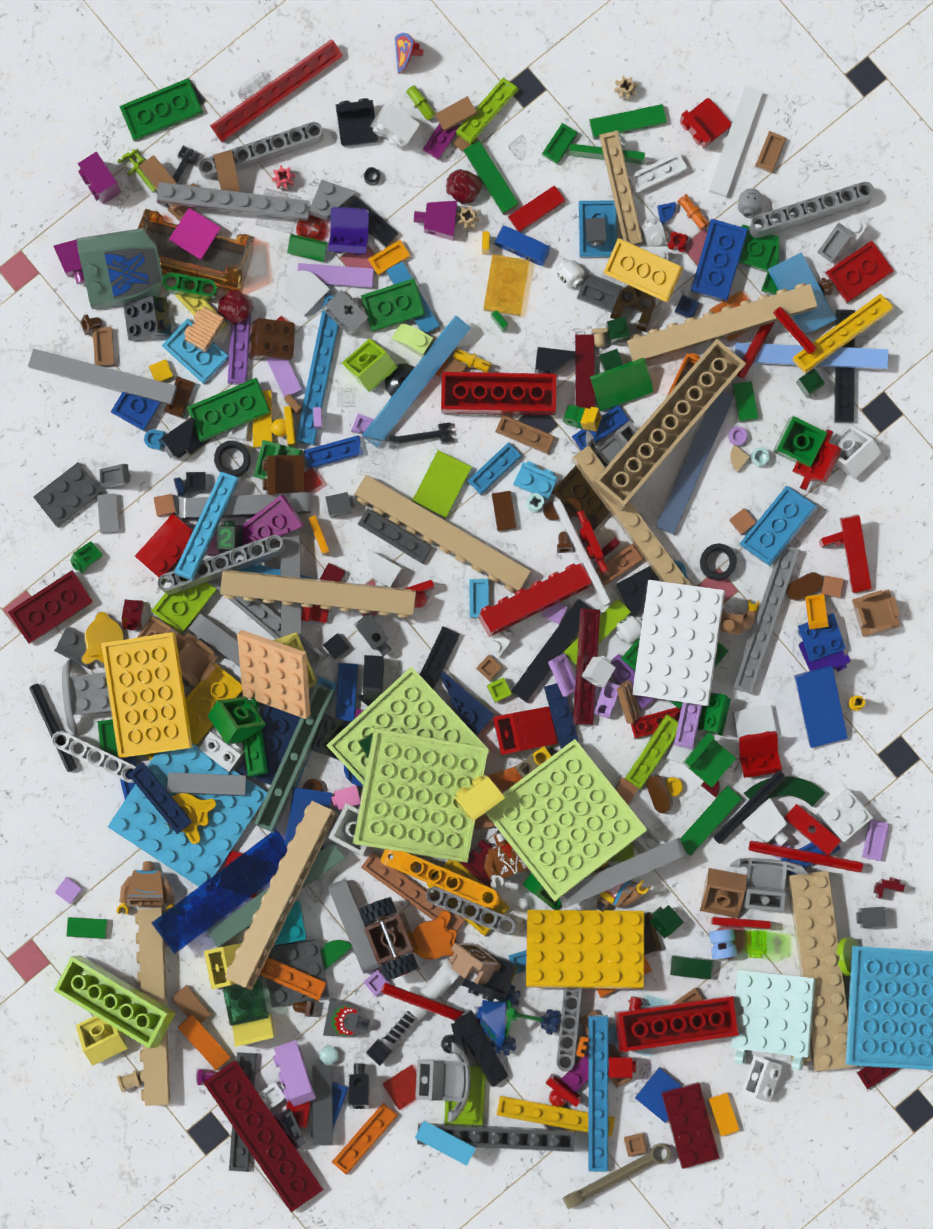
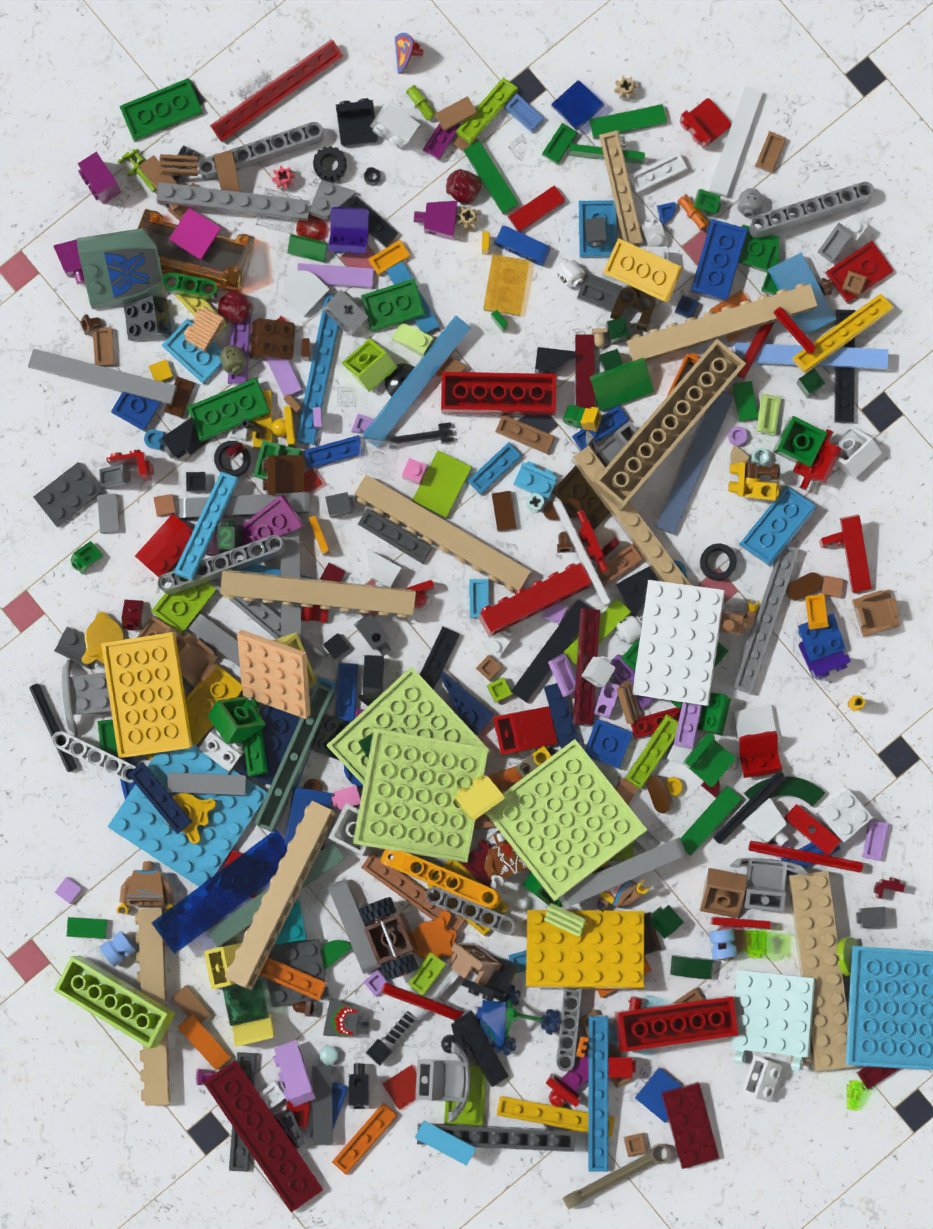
dark red plate [8,570,94,644] -> none
light yellow slope [76,1016,128,1066] -> none
tan bush [117,1070,141,1093] -> none
dark blue tile [173,477,185,497] -> none
yellow pin [453,347,492,372] -> none
red plate [667,231,688,252] -> none
light orange tile [708,1092,740,1137] -> none
nougat tile [729,508,756,535] -> none
blue tile [794,666,848,748] -> none
none -> light blue wheel [99,930,136,967]
none -> red bracket [106,450,154,481]
none -> medium nougat tile [159,154,199,176]
none -> olive head [219,345,247,375]
none -> dark red tile [225,442,246,459]
none -> arm [241,419,267,440]
none -> reddish brown tile [301,338,311,361]
none -> black tyre [313,146,347,182]
none -> bright pink brick [402,458,427,486]
none -> lime plate [408,952,447,996]
none -> medium blue tile [504,94,544,133]
none -> yellowish green tile [544,903,586,937]
none -> clear blue tile [551,79,604,131]
none -> blue plate [584,719,633,769]
none -> green bracket [693,189,721,217]
none -> yellow hips [728,460,780,501]
none -> yellowish green tile [756,394,781,435]
none -> medium nougat tile [841,271,867,296]
none -> clear neon green cone [846,1080,866,1111]

